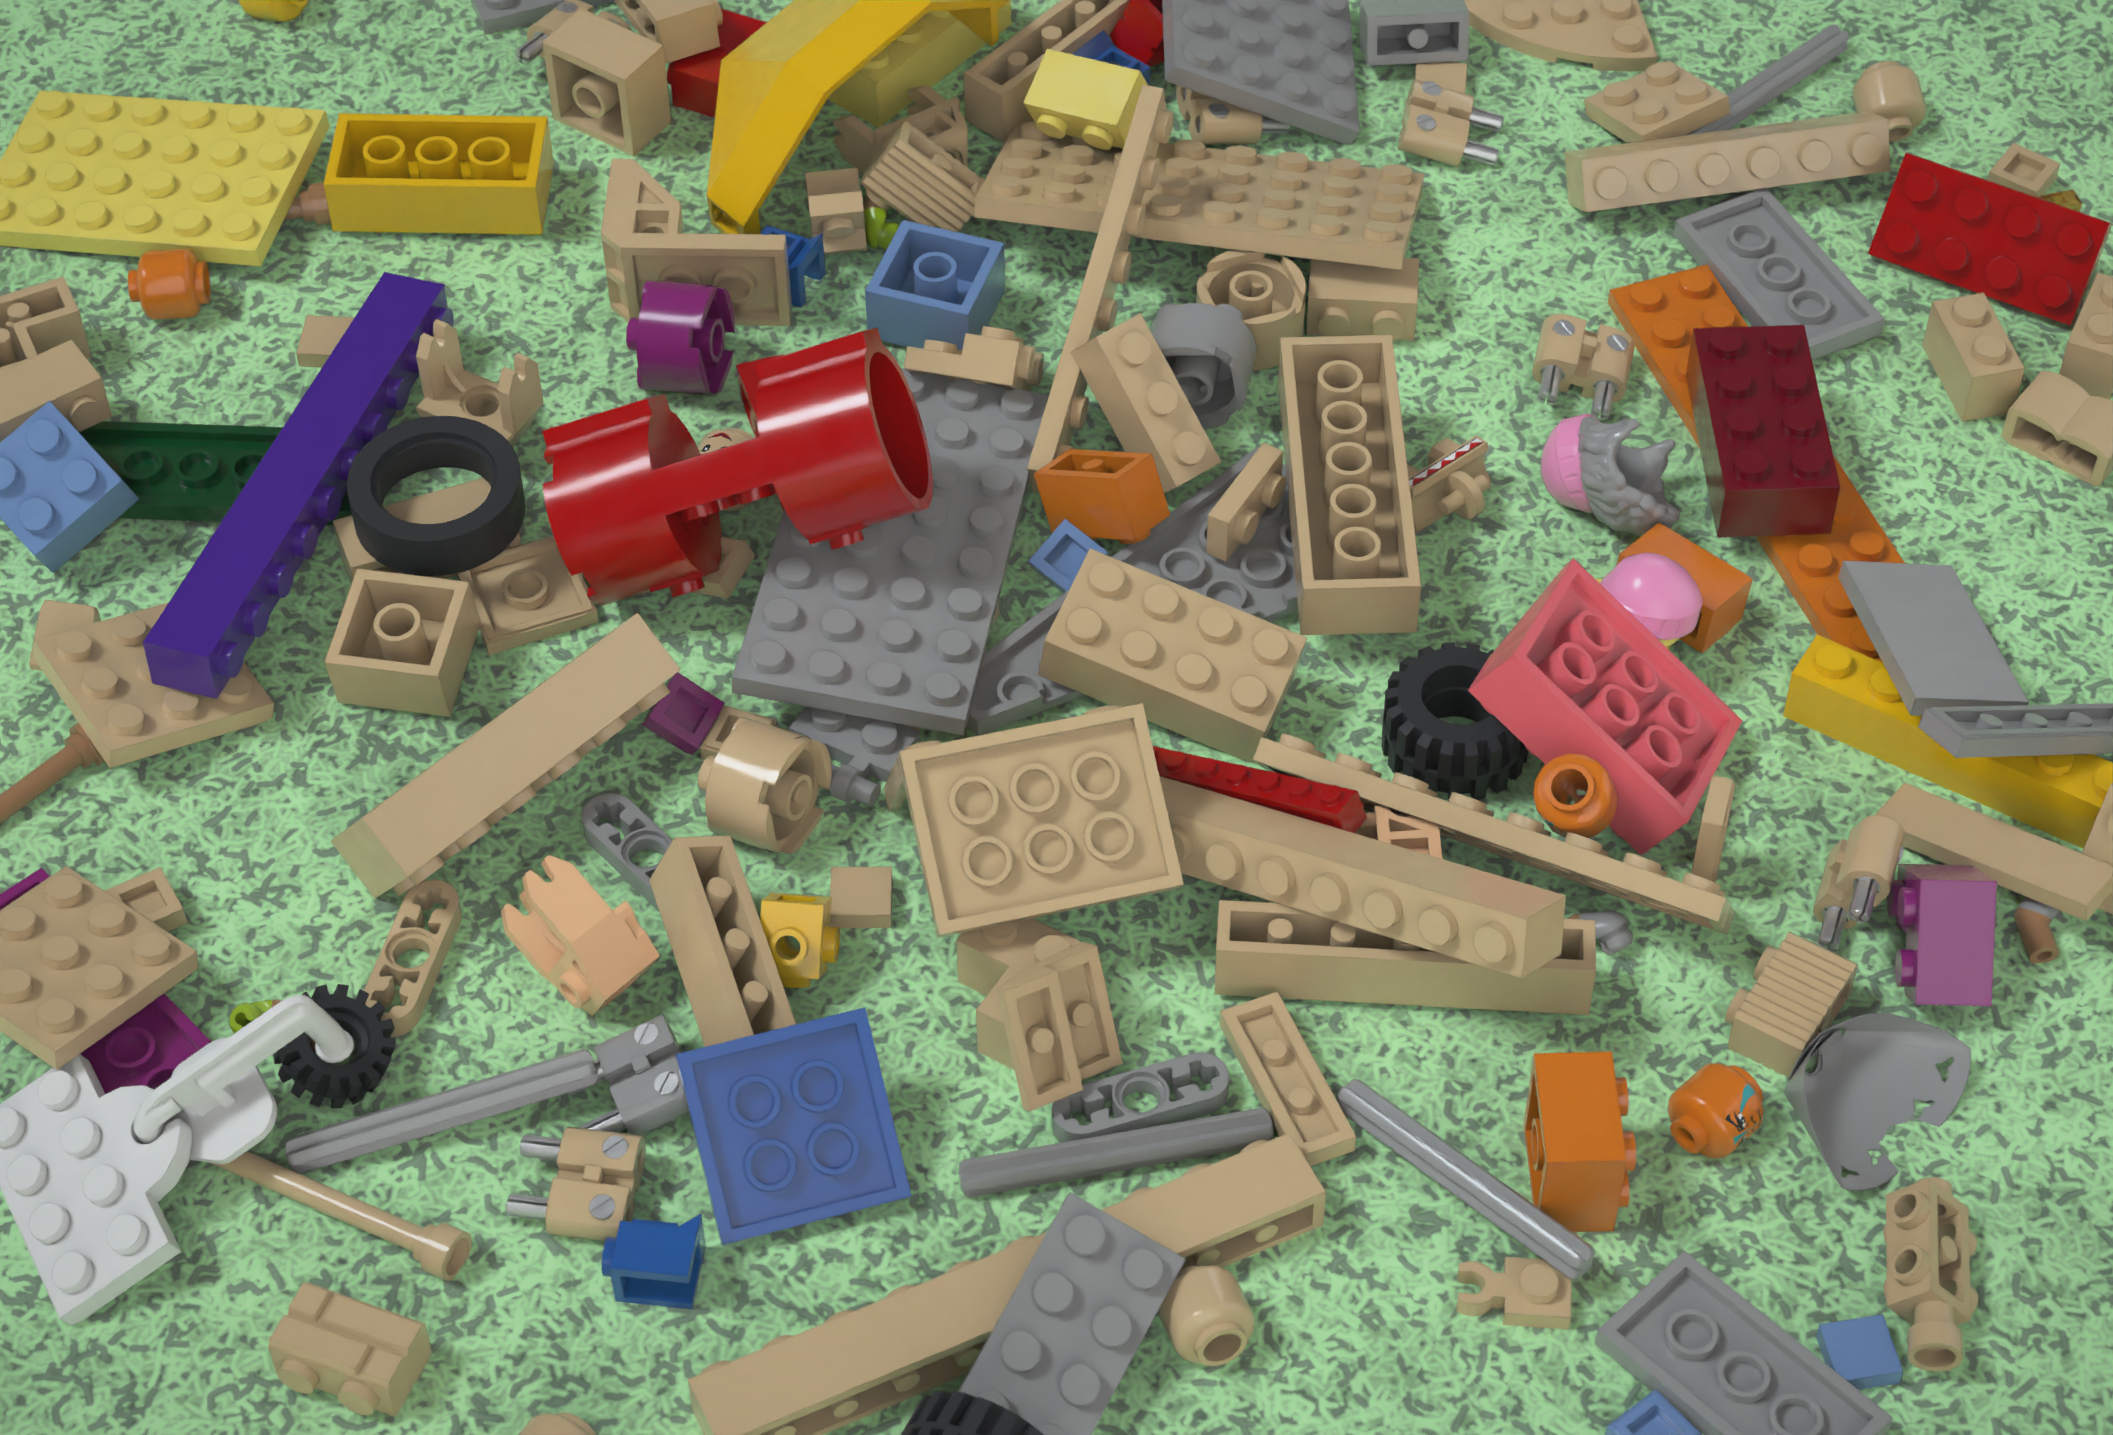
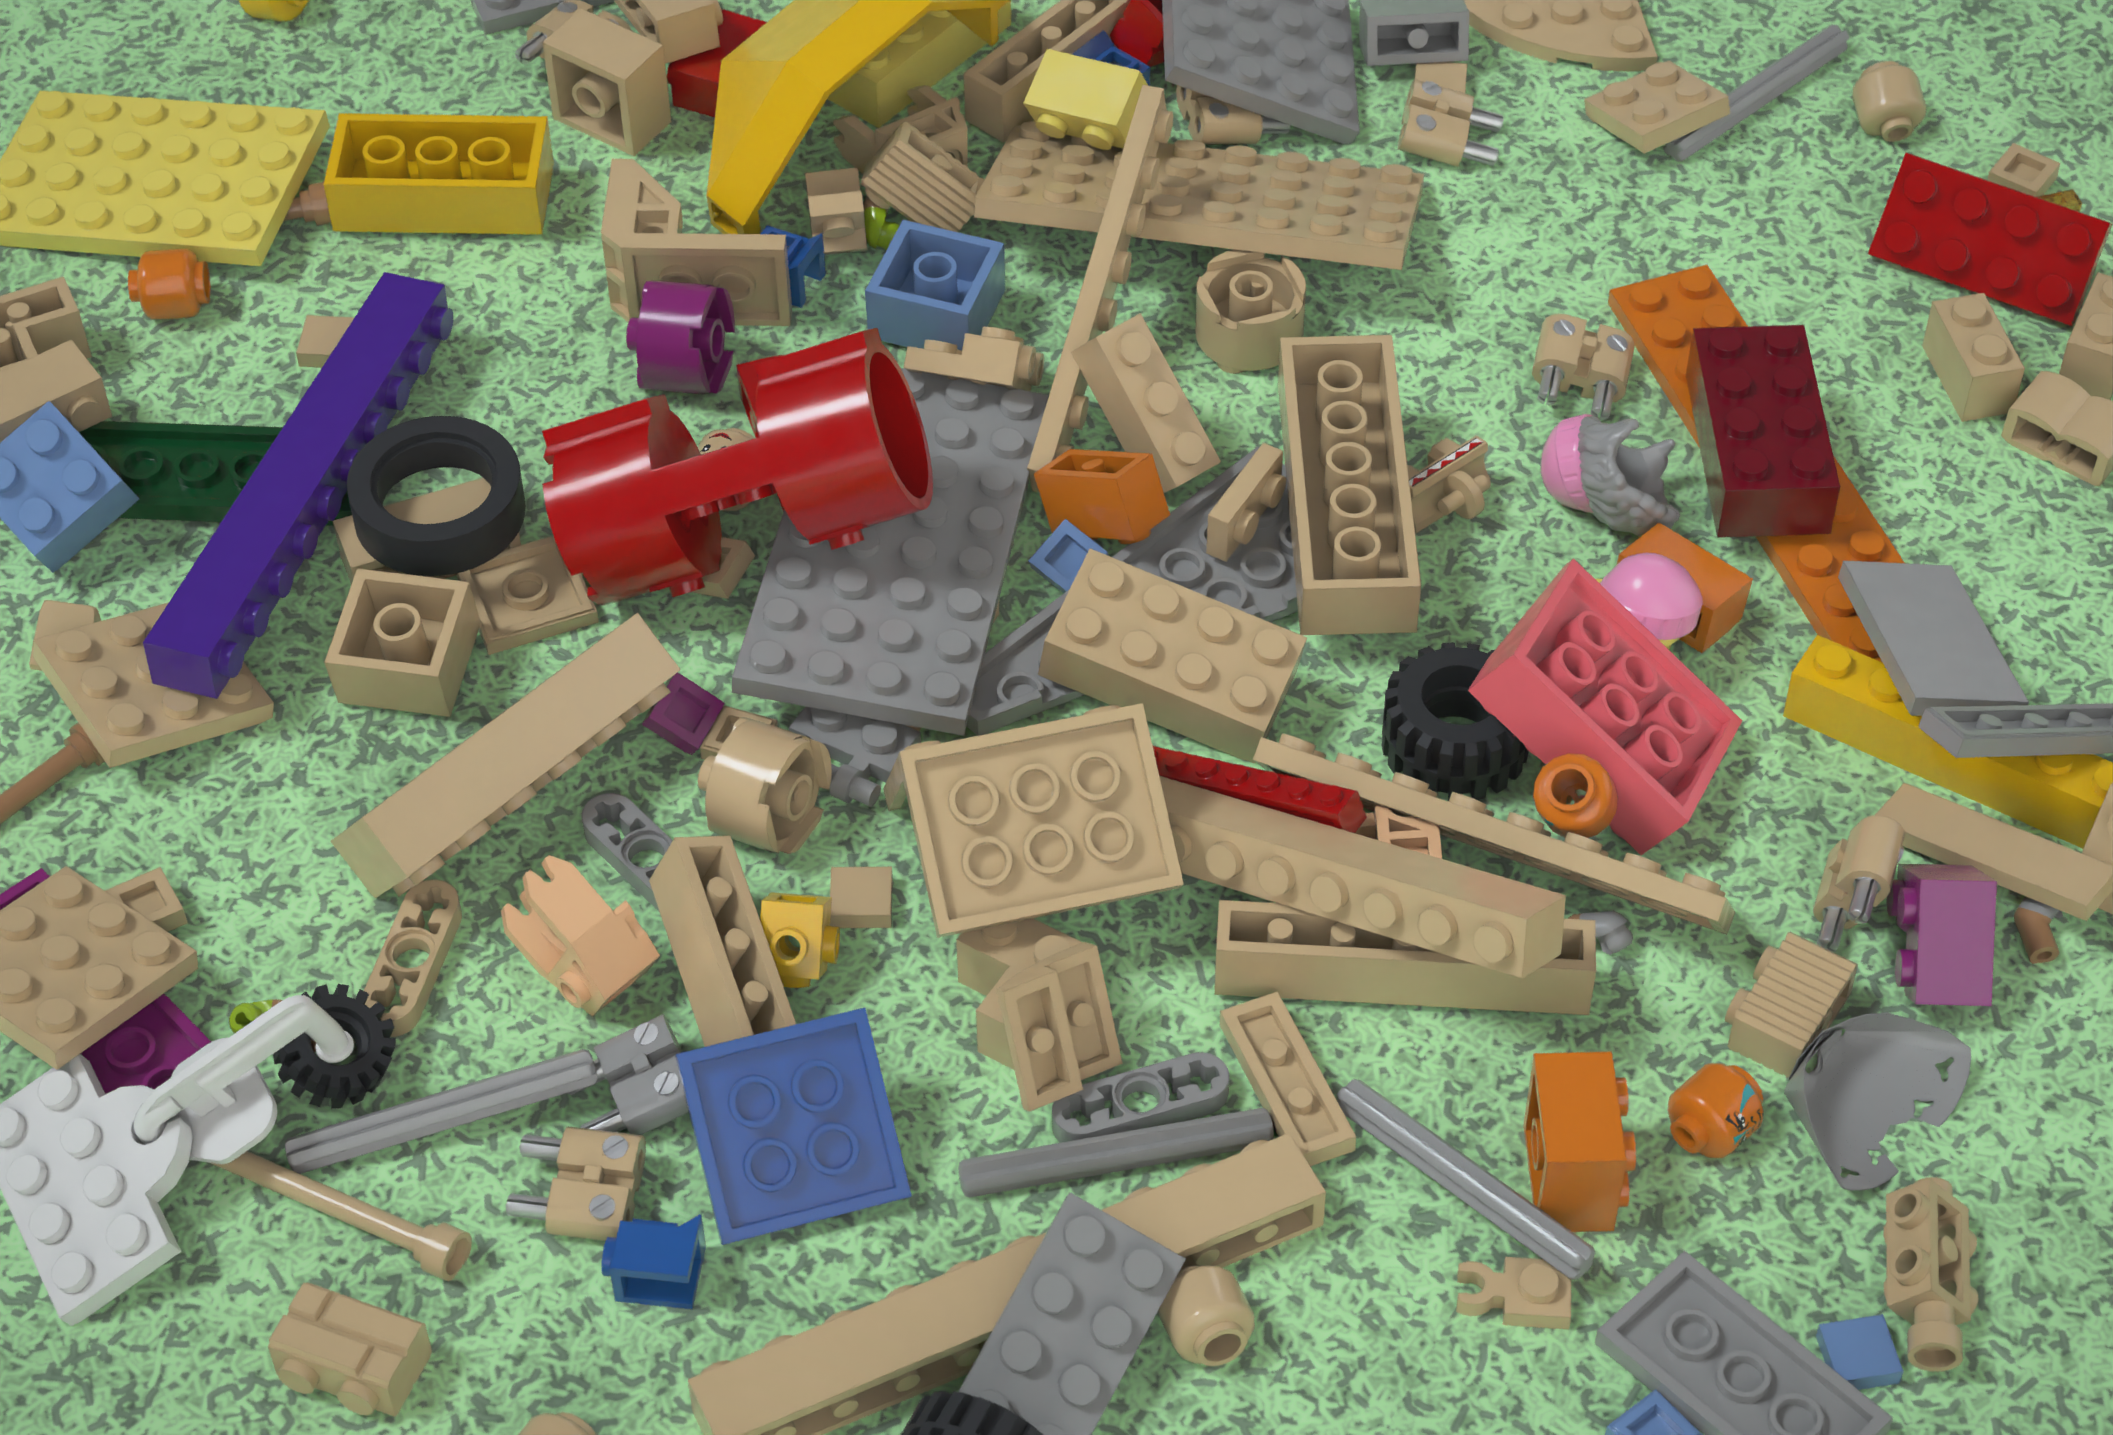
tan piece [416,319,544,447] -> none
light grey brick [1150,303,1256,429] -> none
tan brick [1306,258,1419,340] -> none
tan brick [1565,112,1891,212] -> none
light grey plate [1674,188,1885,361] -> none
tan tile [1691,775,1736,882] -> none

